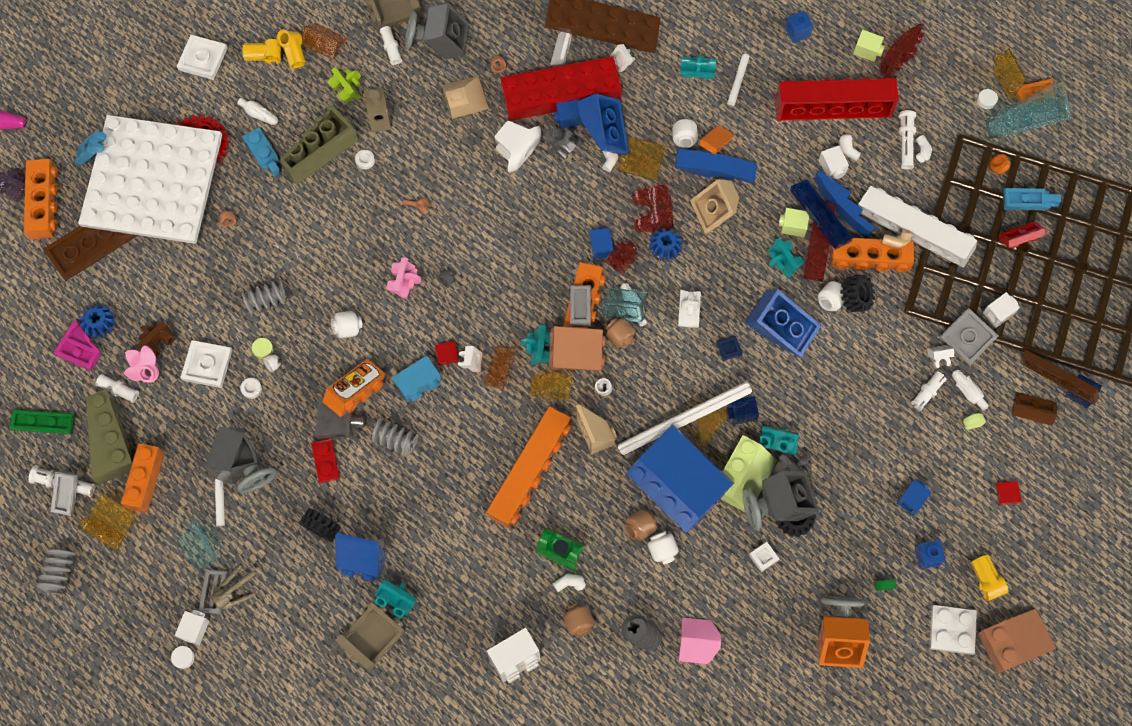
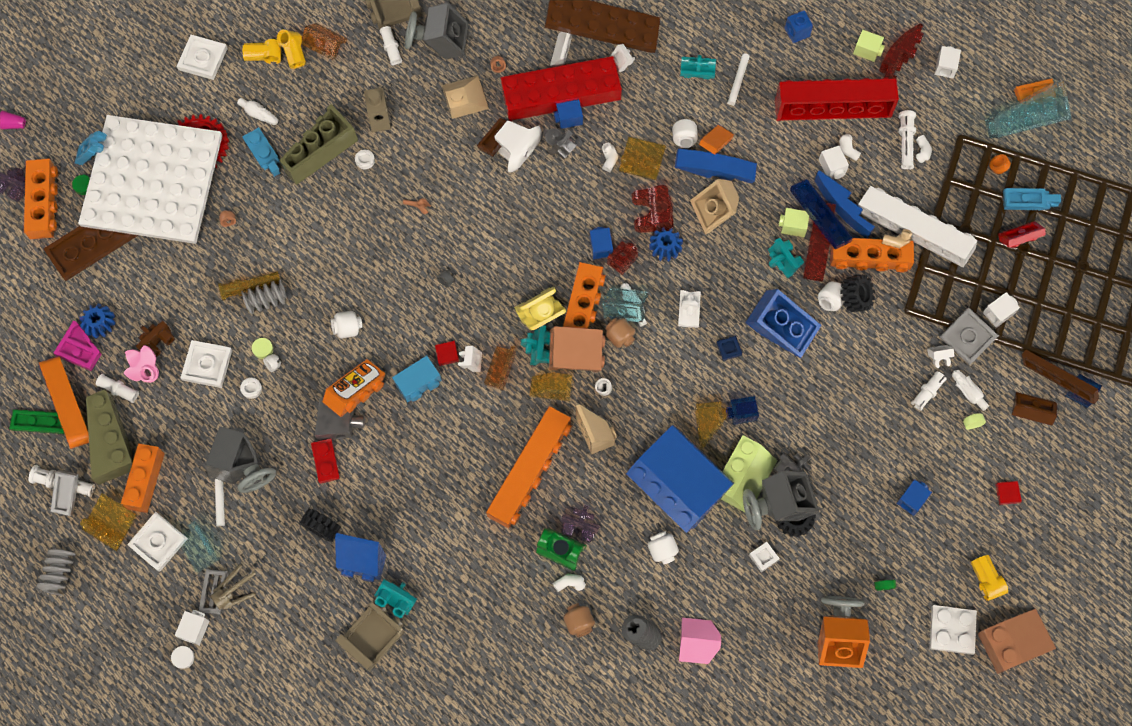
lime hips [327,67,362,103] -> none
light grey piece [372,417,419,457] -> none
bright pink hips [386,257,421,299] -> none
white brick [487,628,541,683] -> none
light grey tile [570,285,591,326] -> none
blue slope [578,94,630,156] -> none
white axle [618,382,752,455] -> none
medium nougat head [625,509,657,541] -> none
teal hips [760,425,799,455] -> none
blue brick [915,540,946,569] -> none
white tile [977,89,998,109] -> none
clear yellow hinge [992,48,1027,101] -> none
none -> orange beam [39,356,89,449]
none -> green tile [72,175,90,195]
none -> white tile [127,512,188,572]
none -> clear yellow pin [218,271,280,301]
none -> reddish brown tile [477,118,507,157]
none -> light yellow piece [514,287,566,330]
none -> hips [561,505,601,543]
none -> white brick [934,46,961,78]

